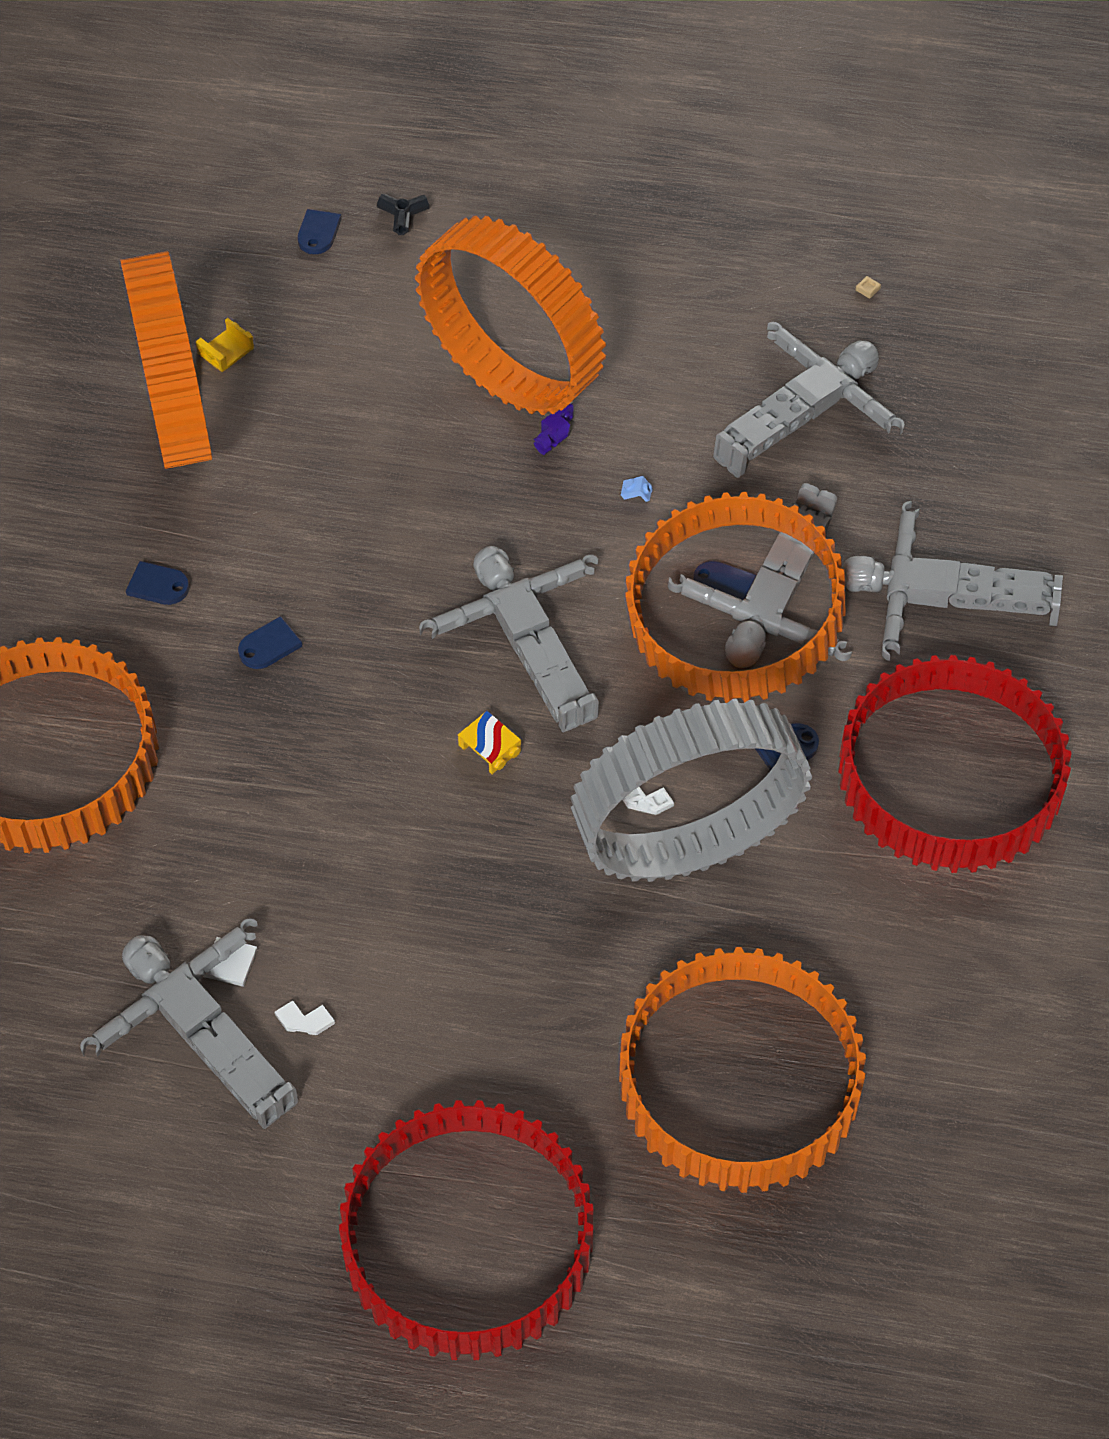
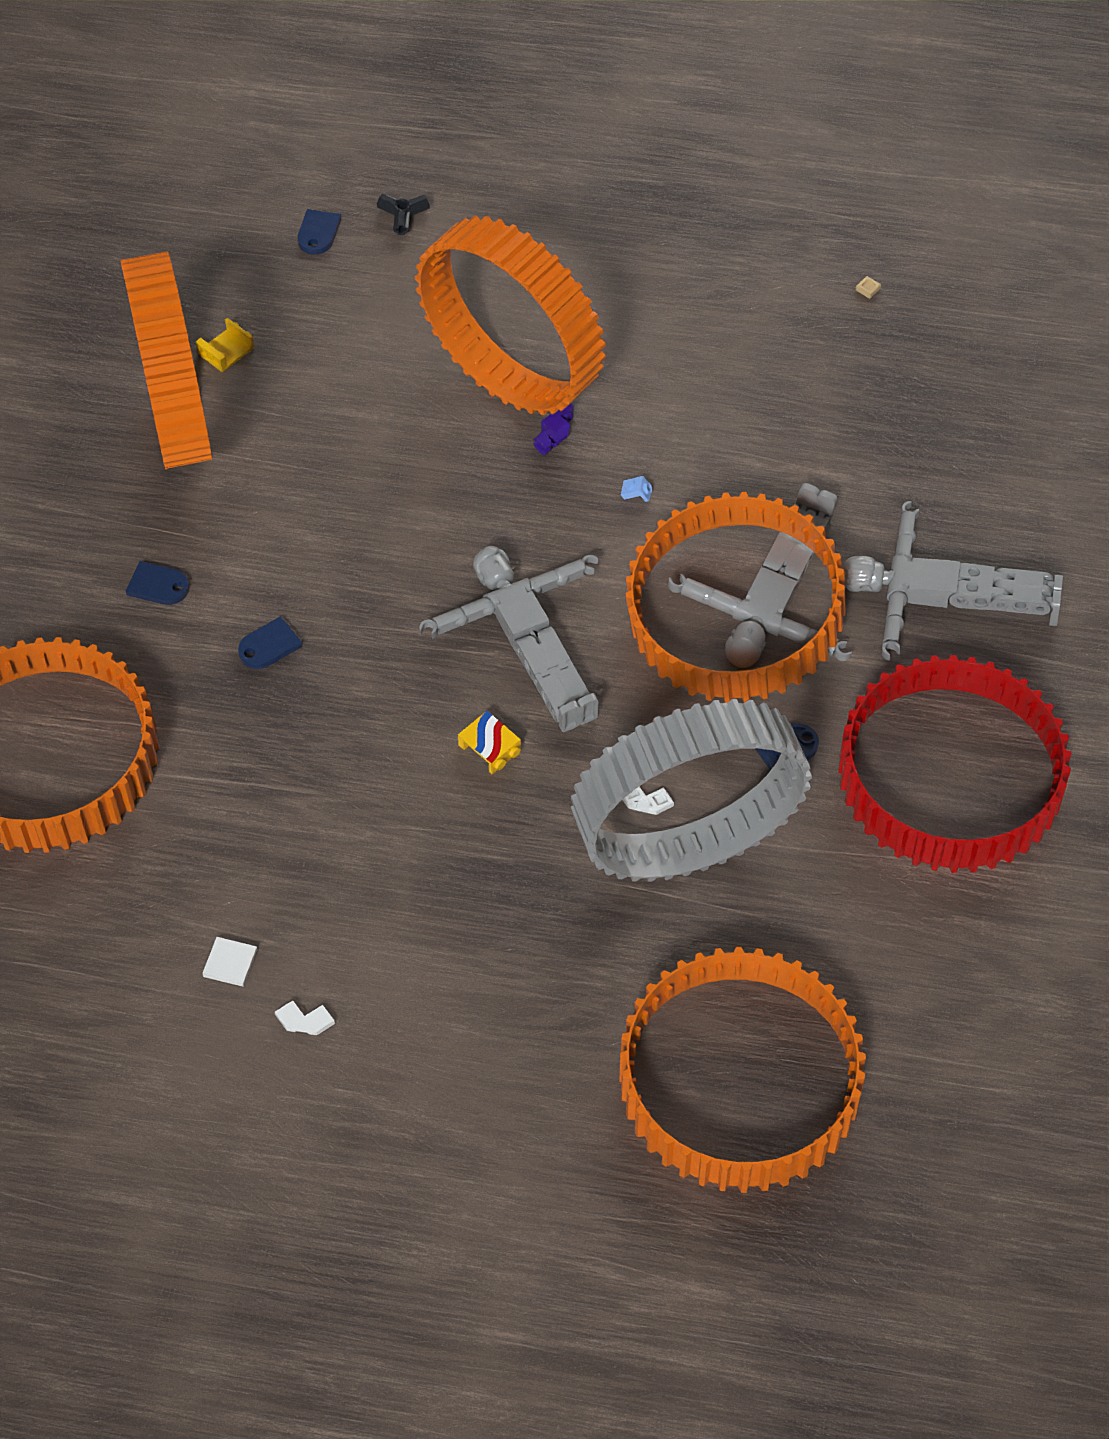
light grey piece [80,919,298,1129] -> none
red piece [339,1100,593,1360] -> none
dark blue tile [693,561,756,601] -> none
light grey piece [713,322,905,478] -> none

